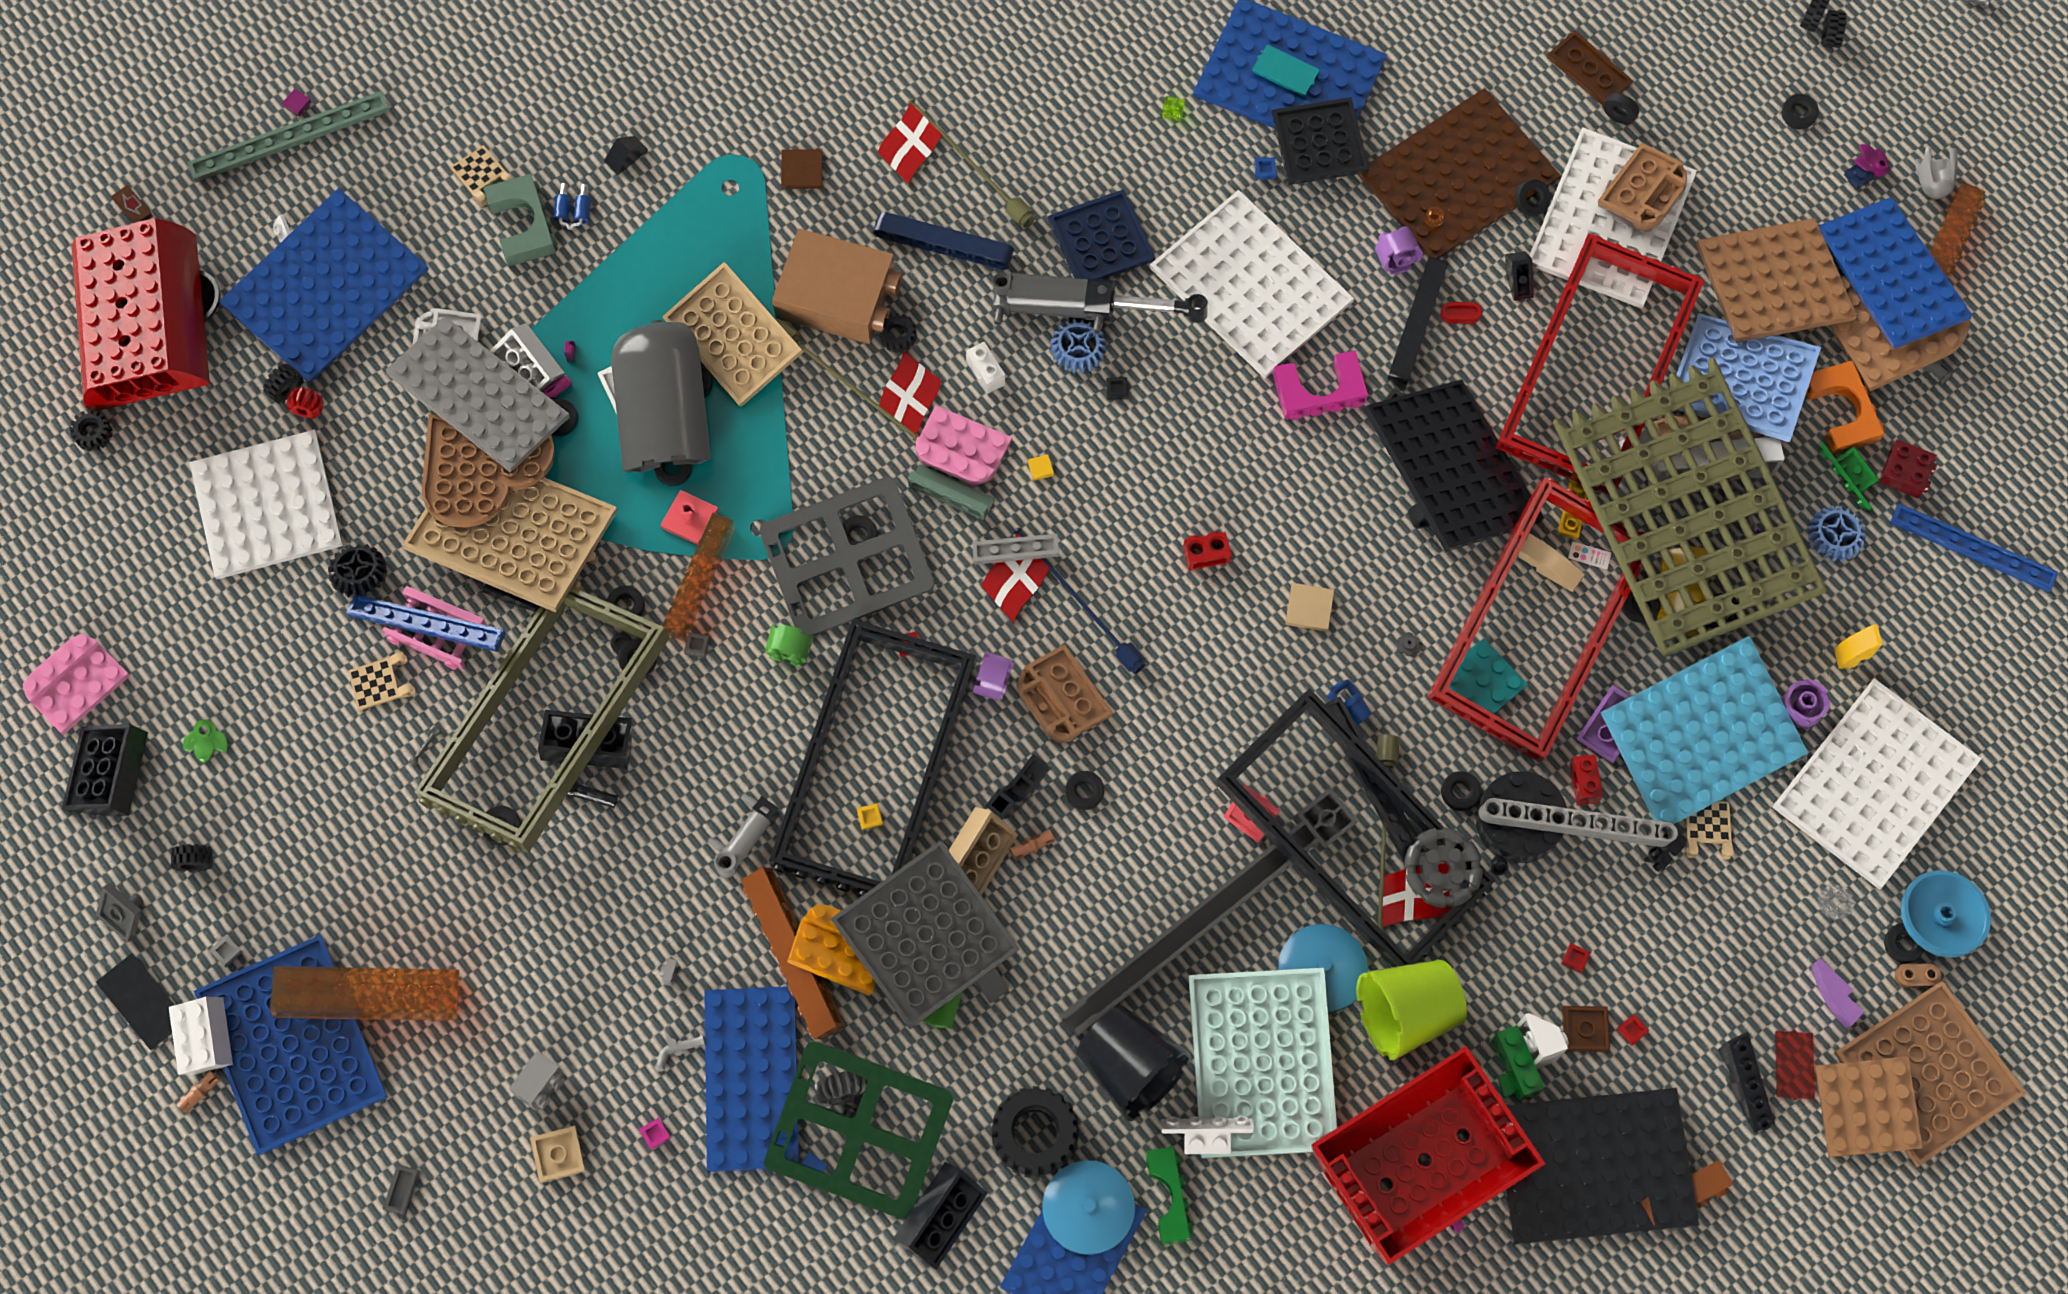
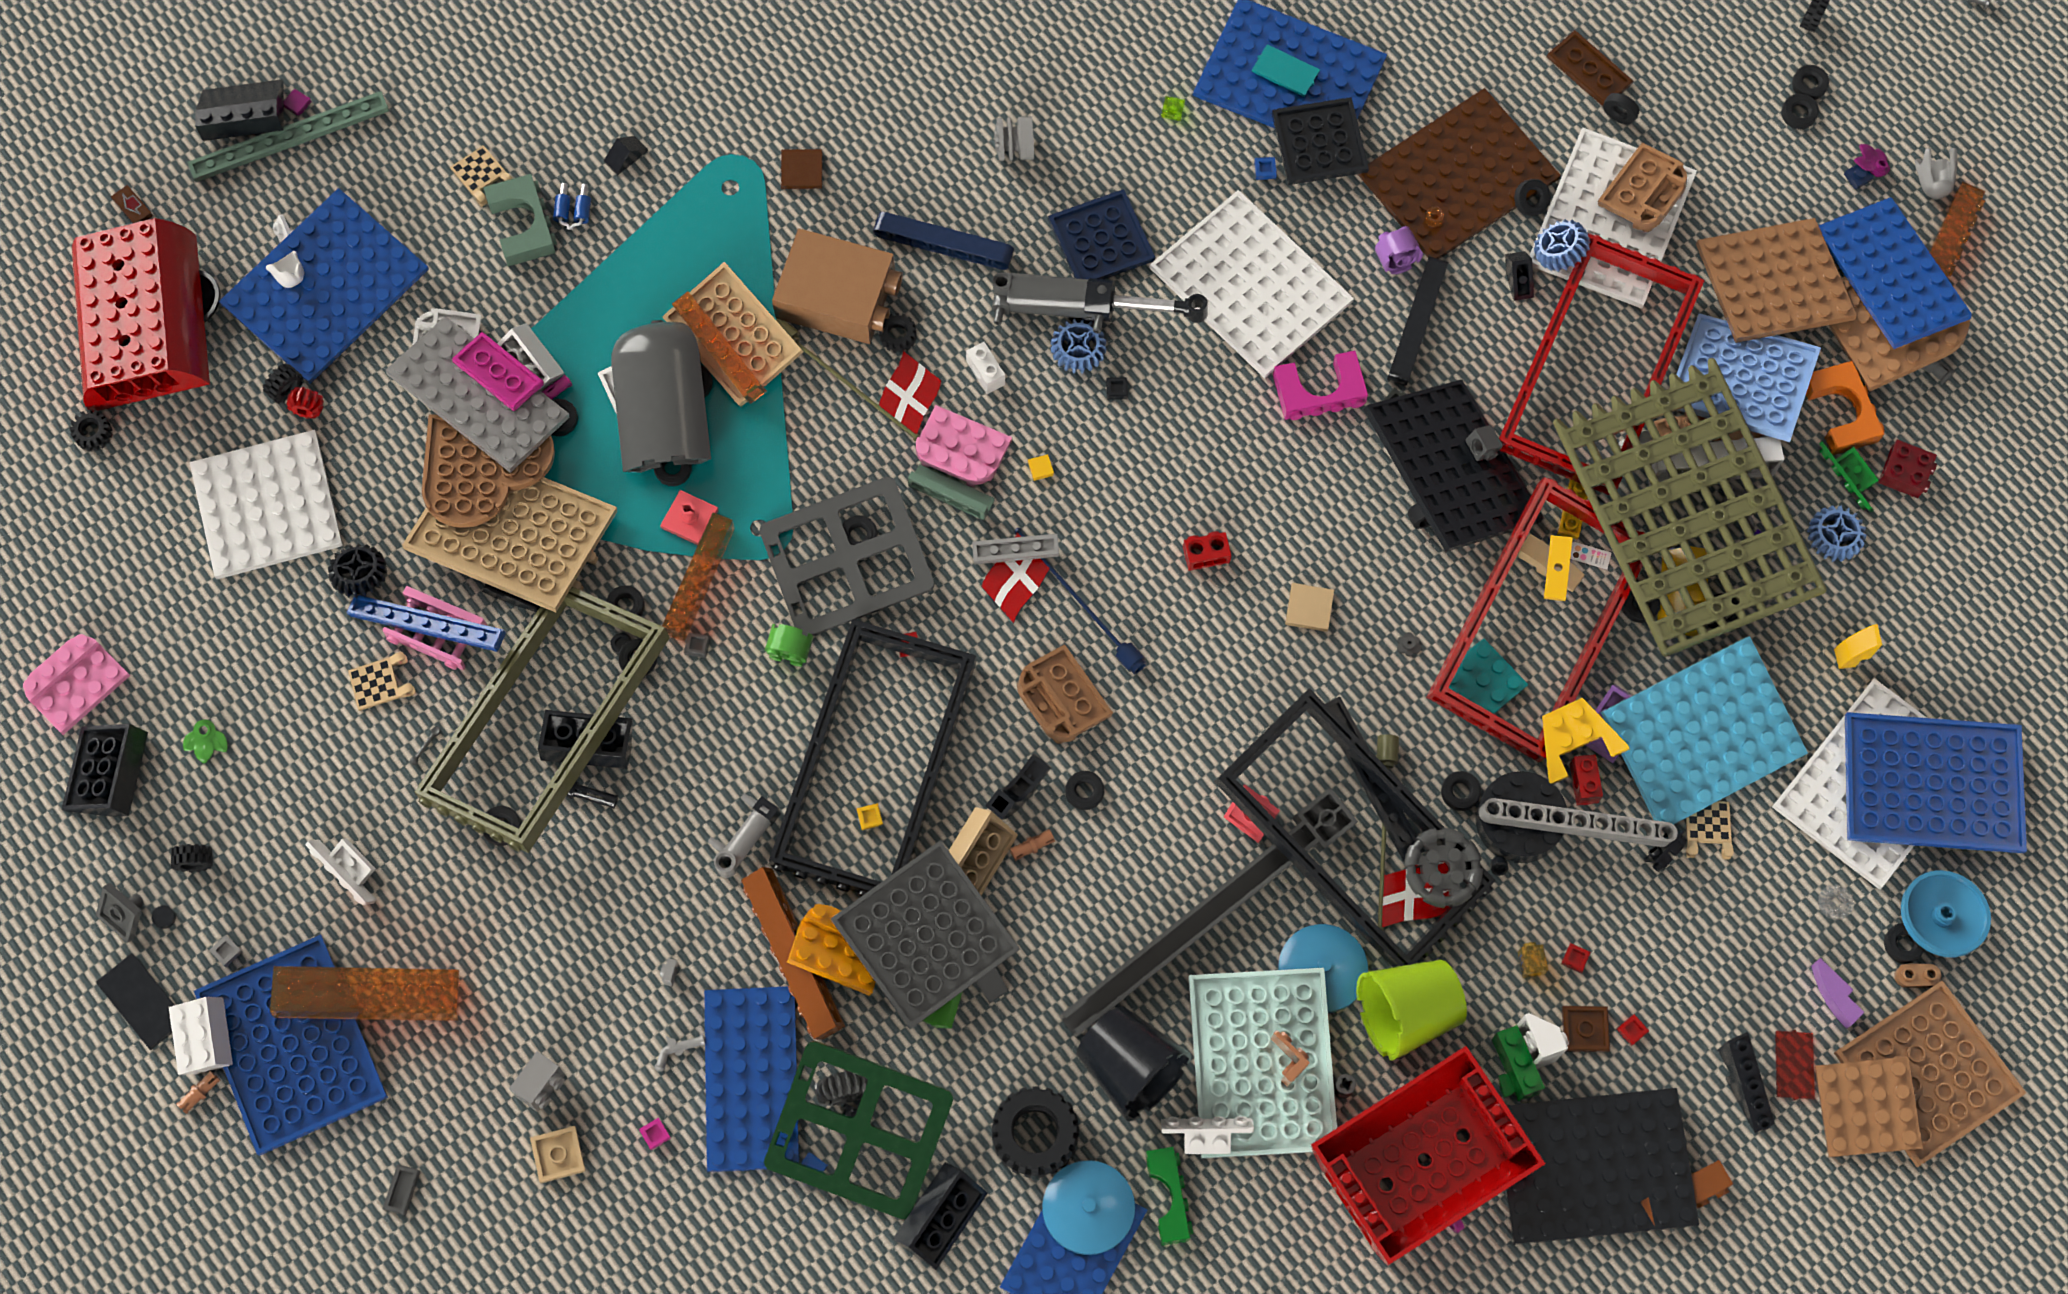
magenta tile [564,340,575,362] -> none
flag [877,99,1036,228] -> none
medium lavender brick [972,651,1014,700] -> none
blue piece [1327,679,1372,726] -> none
red tile [1440,302,1482,324] -> none
medium lavender brick [1781,679,1830,729] -> none
black tyre [1822,10,1847,48] -> none
blue tile [1889,503,2058,592] -> none
none -> black tile [151,905,176,929]
none -> black slope [195,79,284,141]
none -> white hair [266,251,304,288]
none -> white bracket [305,838,377,905]
none -> dark pink tile [452,332,544,411]
none -> clear orange brick [672,291,767,404]
none -> light grey wheel [994,116,1034,161]
none -> nougat bracket [1270,1030,1310,1087]
none -> dark grey bush [1334,1074,1356,1099]
none -> dark grey brick [1465,425,1503,461]
none -> clear yellow brick [1518,942,1548,978]
none -> medium blue gear [1533,219,1590,272]
none -> yellow wing [1542,698,1630,784]
none -> yellow tile [1544,535,1573,601]
none -> black tyre [1792,64,1829,100]
none -> blue plate [1845,712,2027,853]

